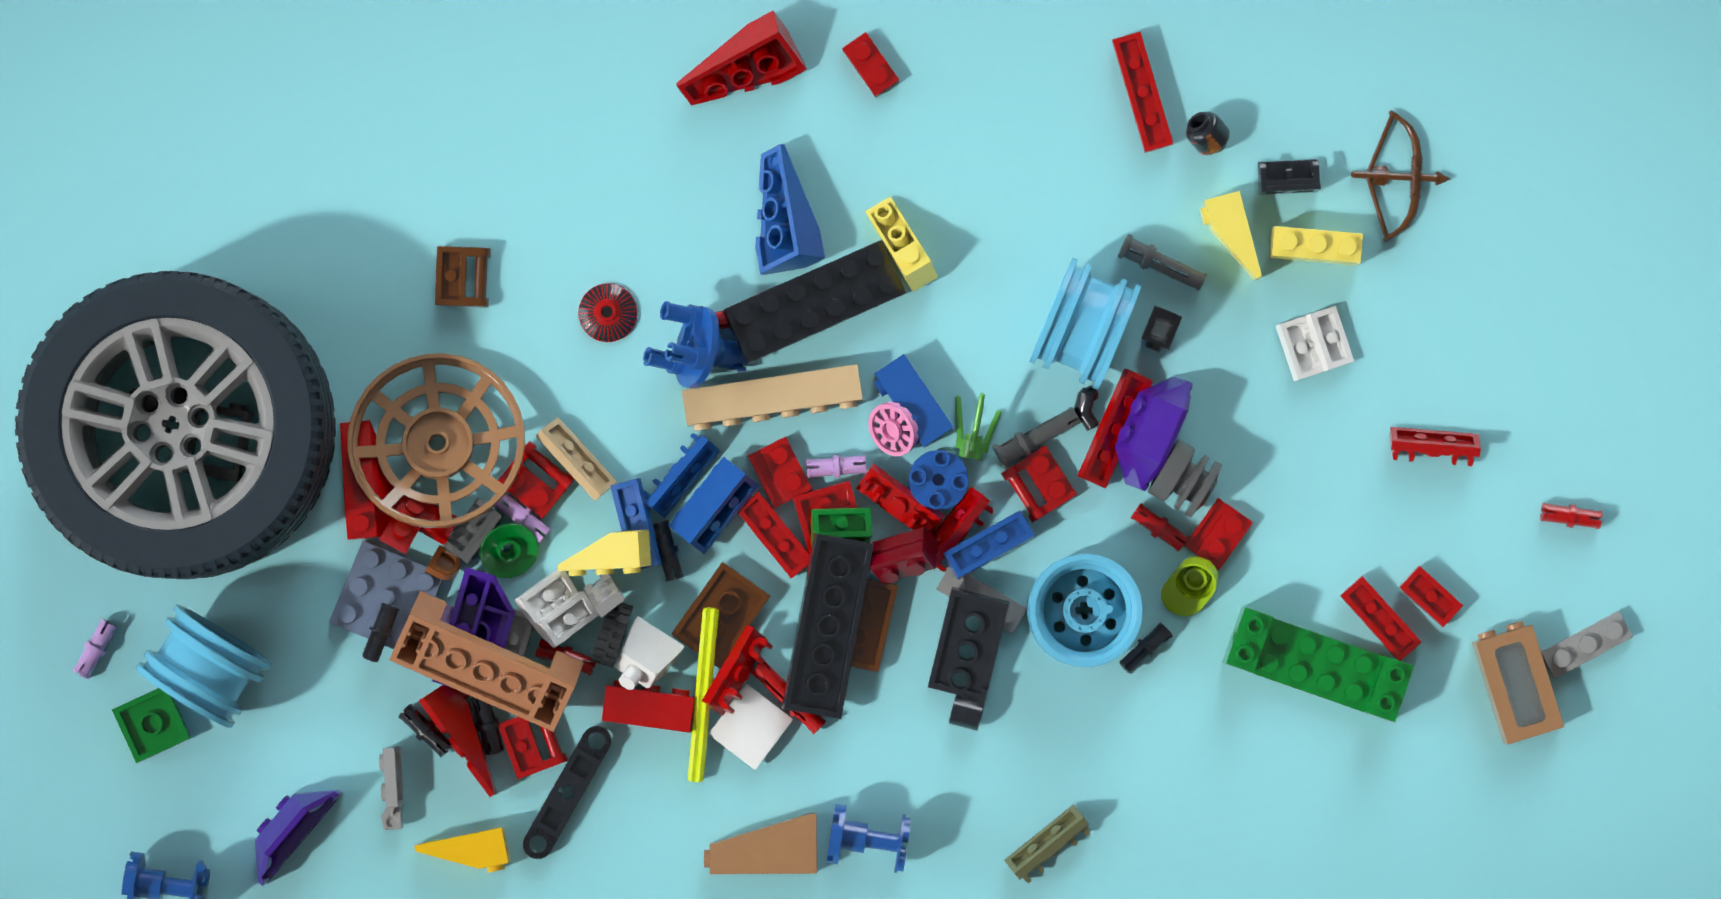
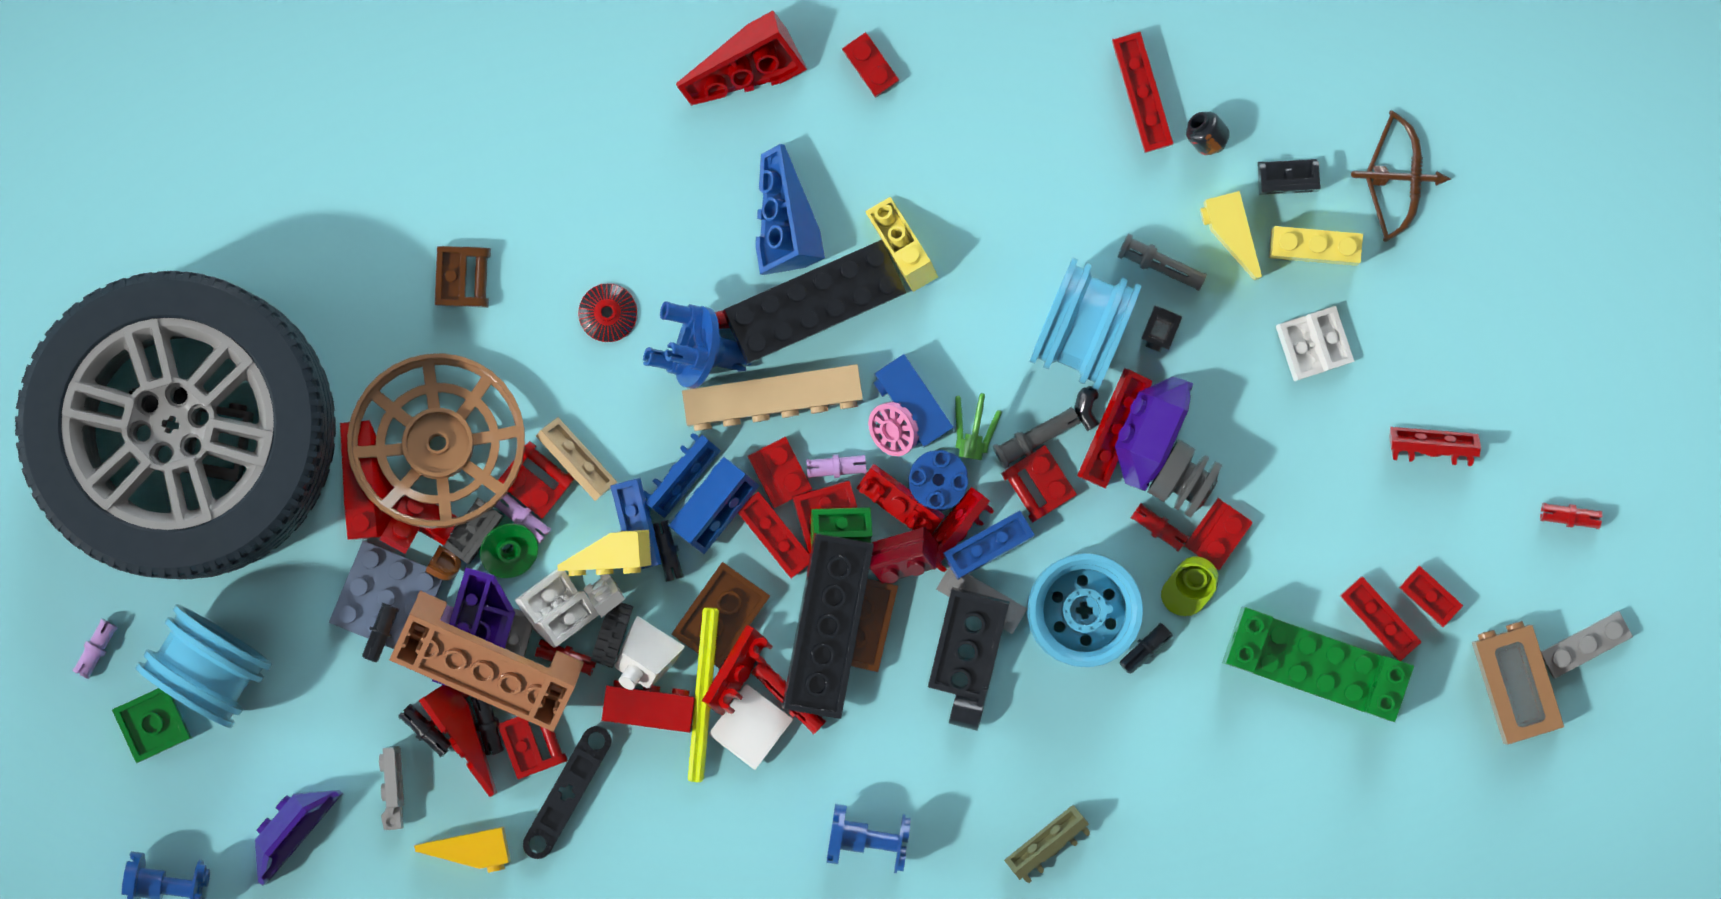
medium nougat slope [704,813,817,874] -> none

